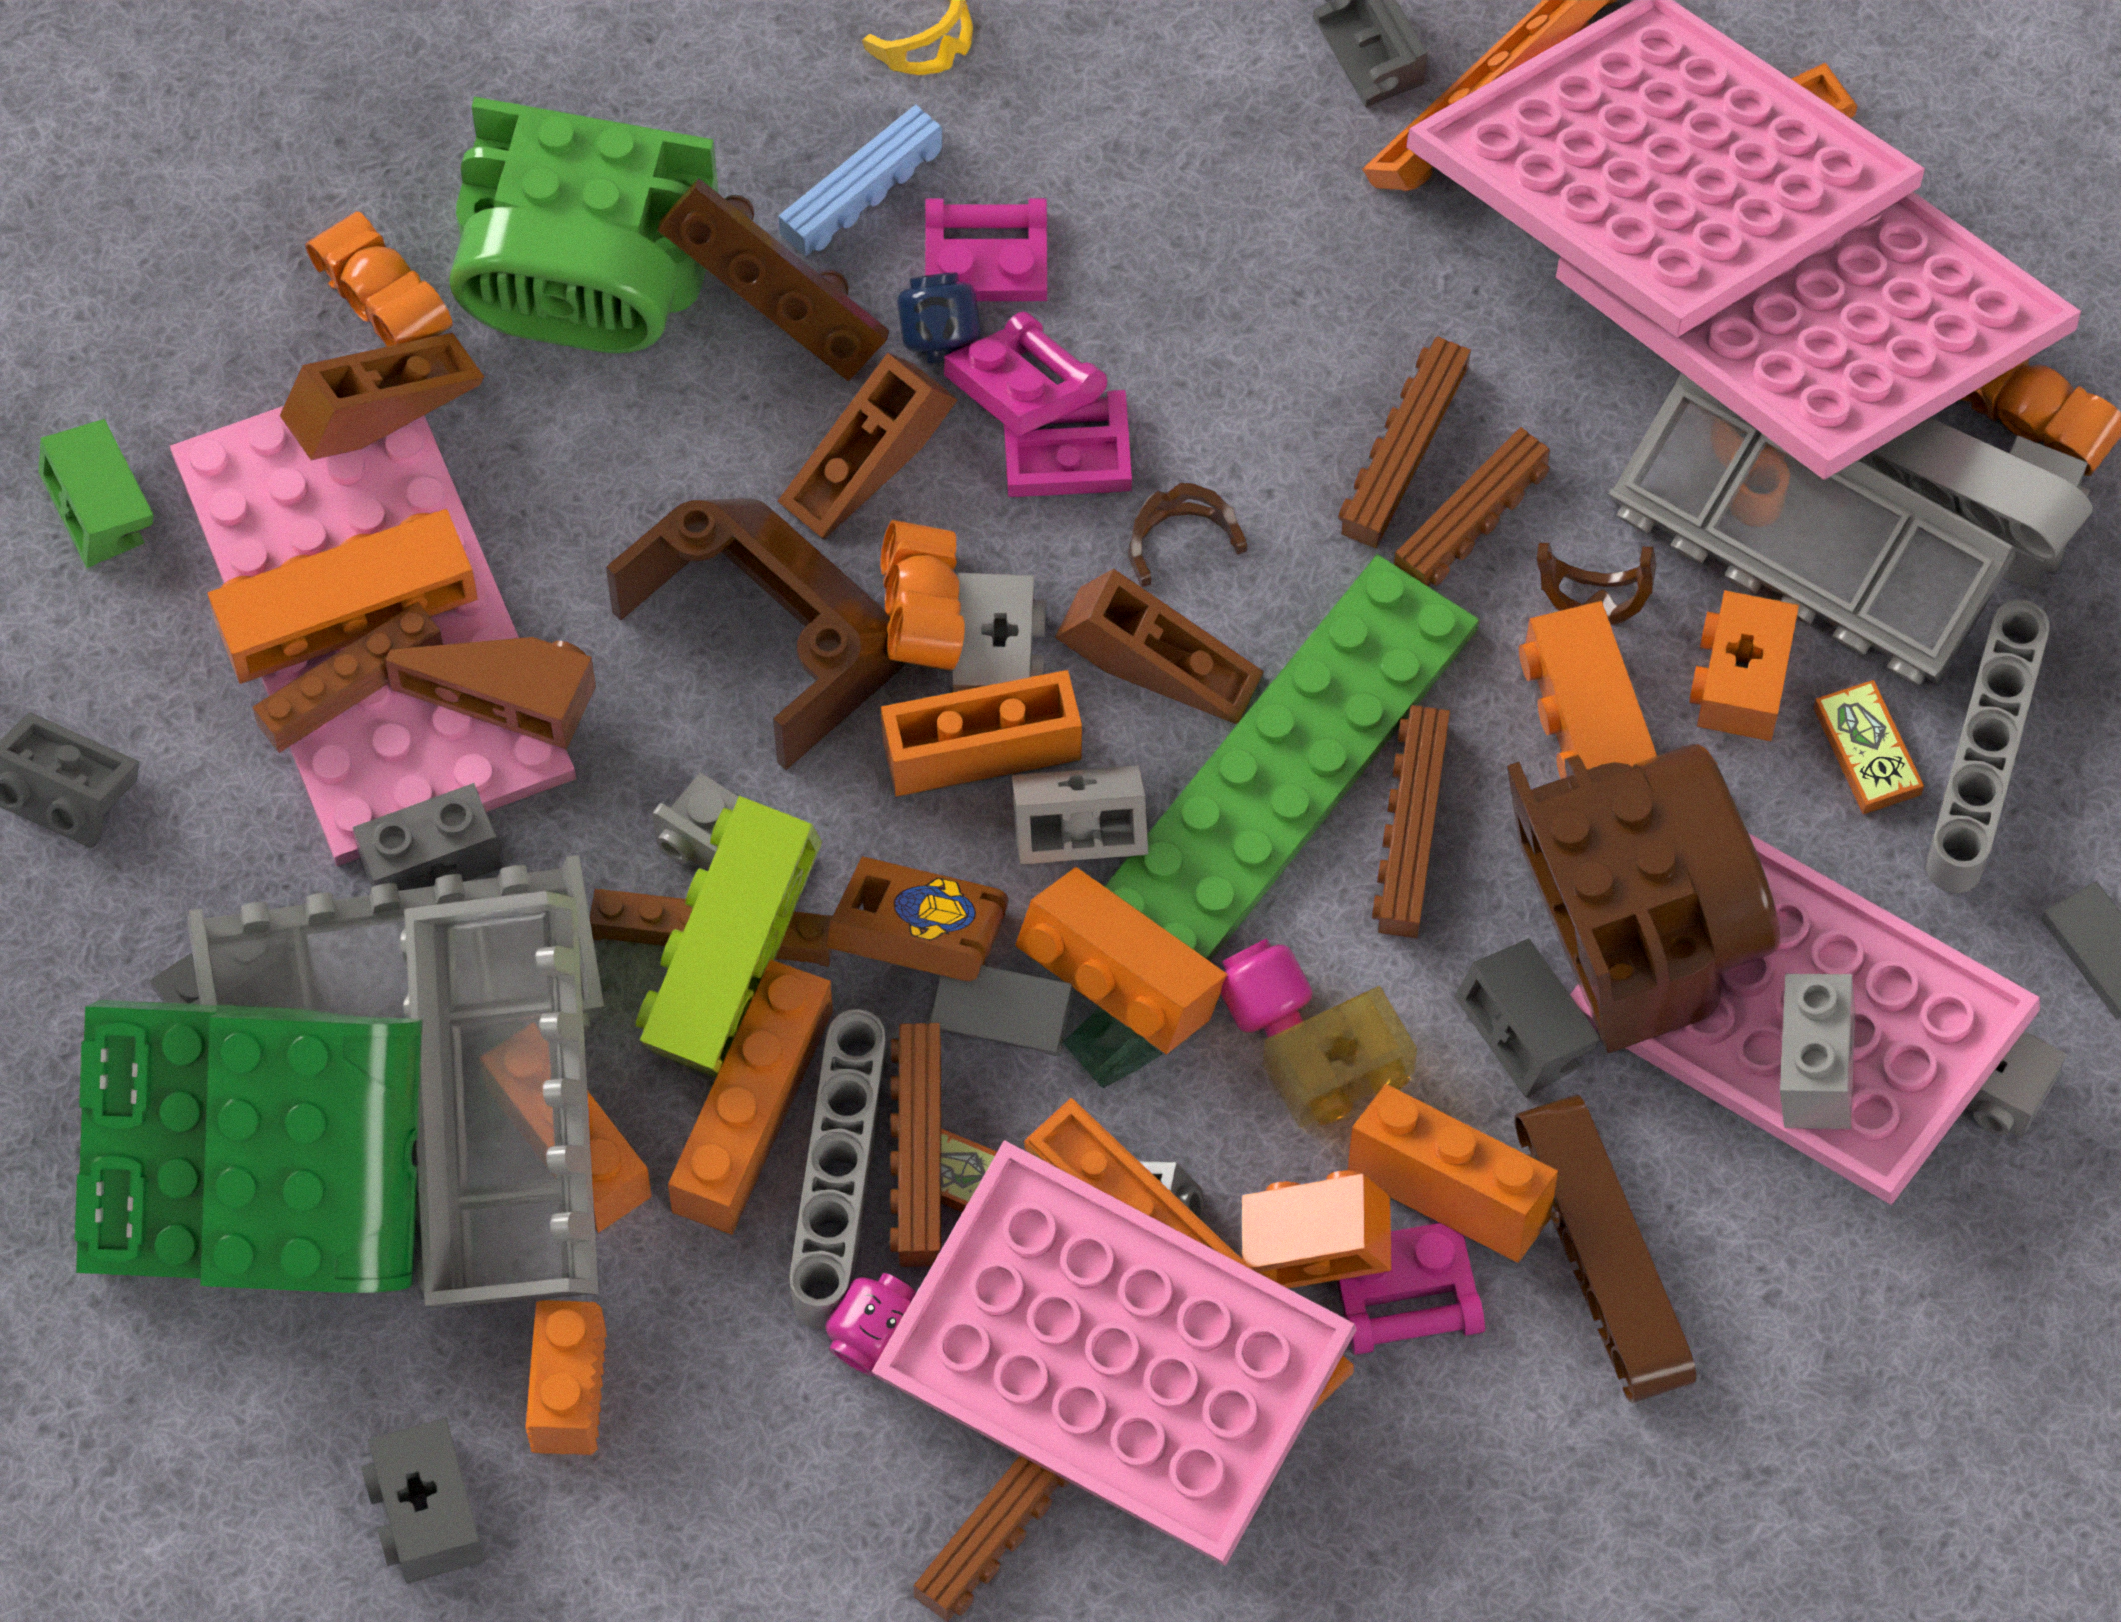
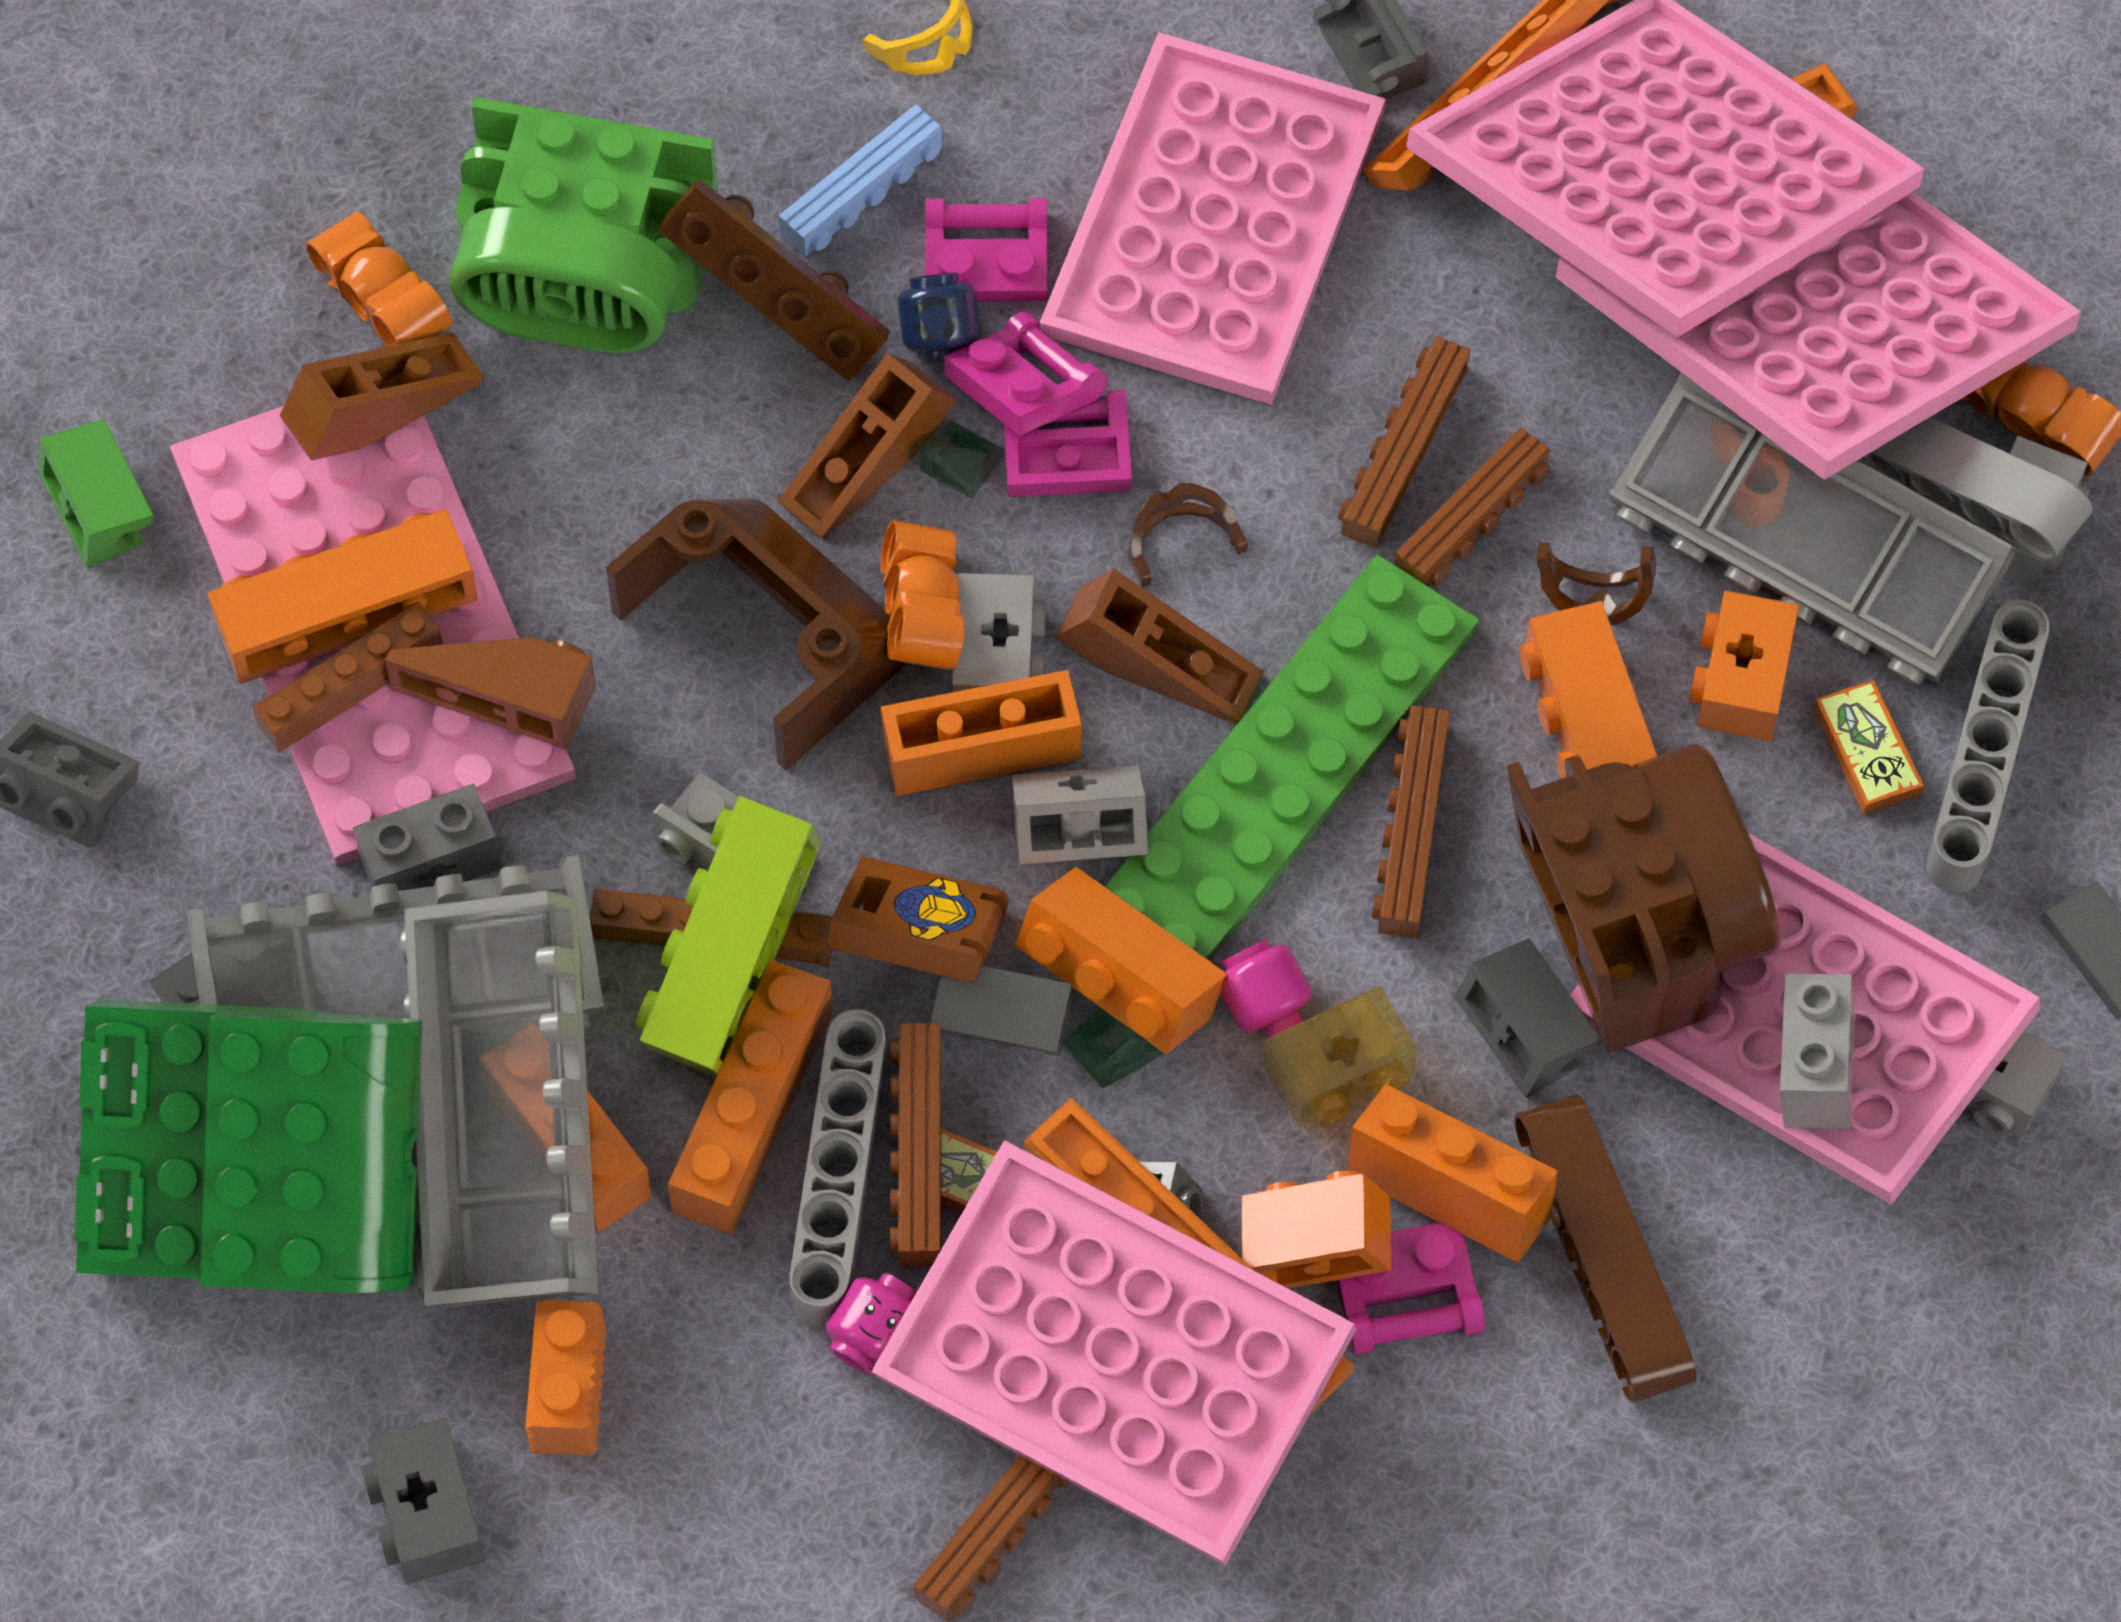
none -> clear green slope [919,421,1005,499]
none -> bright pink plate [1040,32,1386,405]

